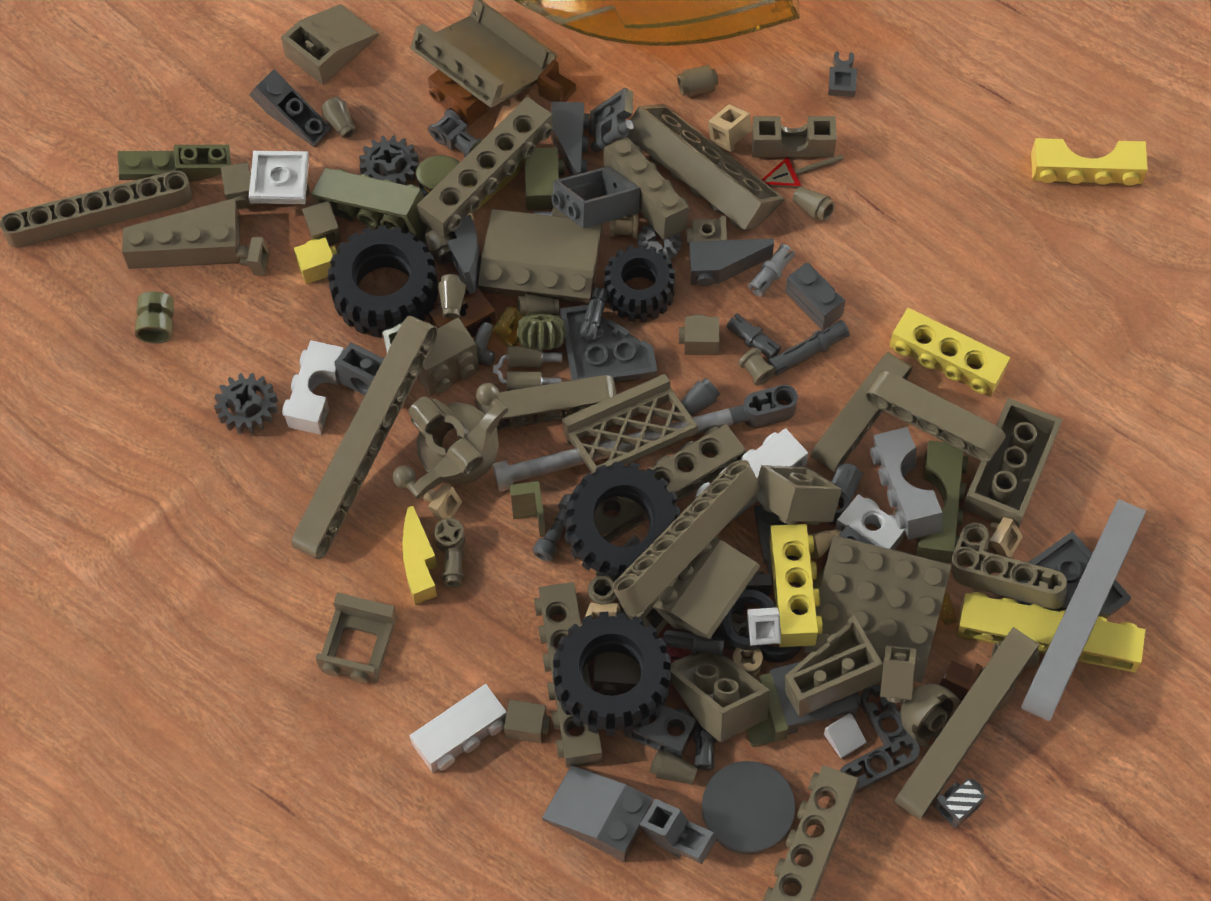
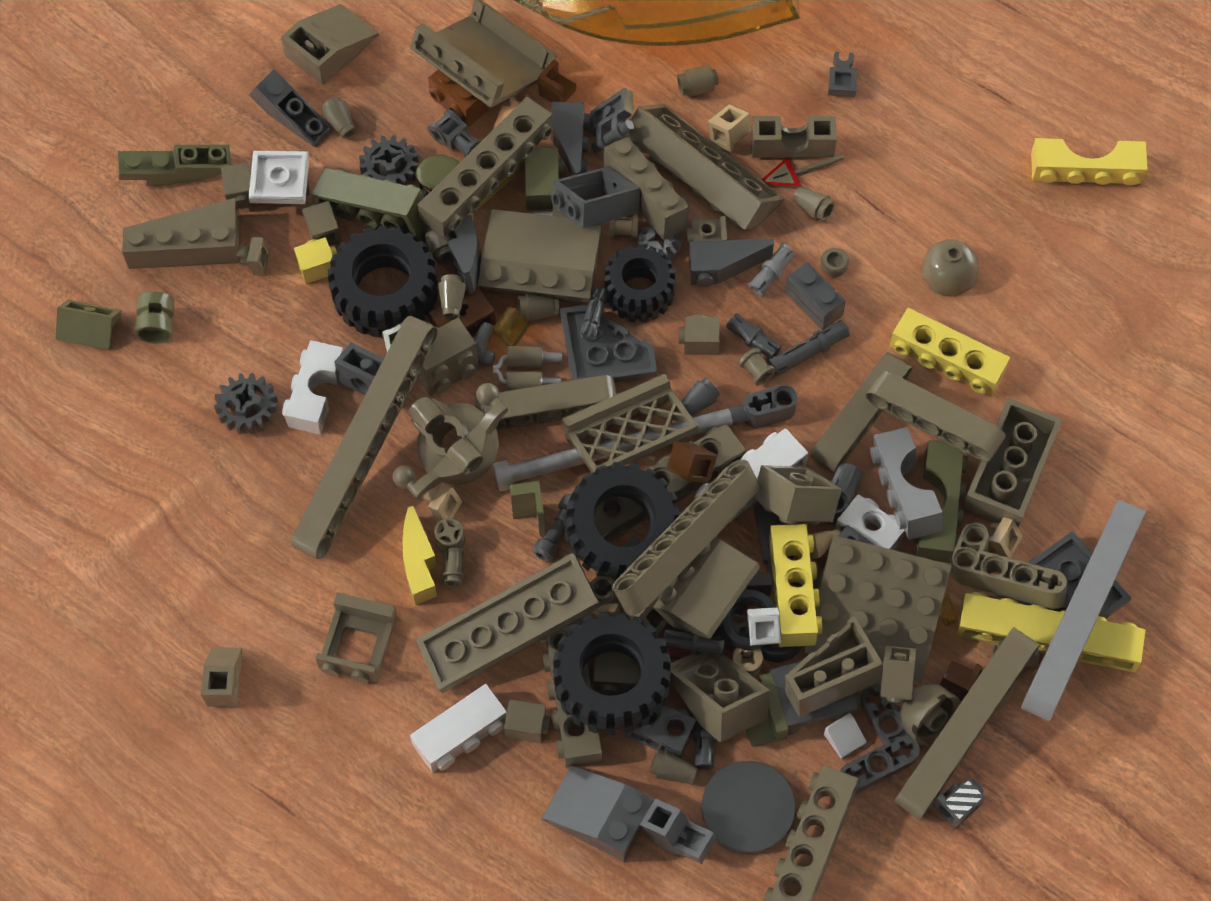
dark tan beam [0,171,192,247] -> none
olive gear [517,313,566,351] -> none
none -> olive panel [55,300,122,349]
none -> dark tan slope [201,647,242,707]
none -> dark tan plate [416,553,601,693]
none -> reddish brown panel [667,441,717,483]
none -> dark tan tile [820,248,849,277]
none -> dark tan cylinder [922,239,978,297]

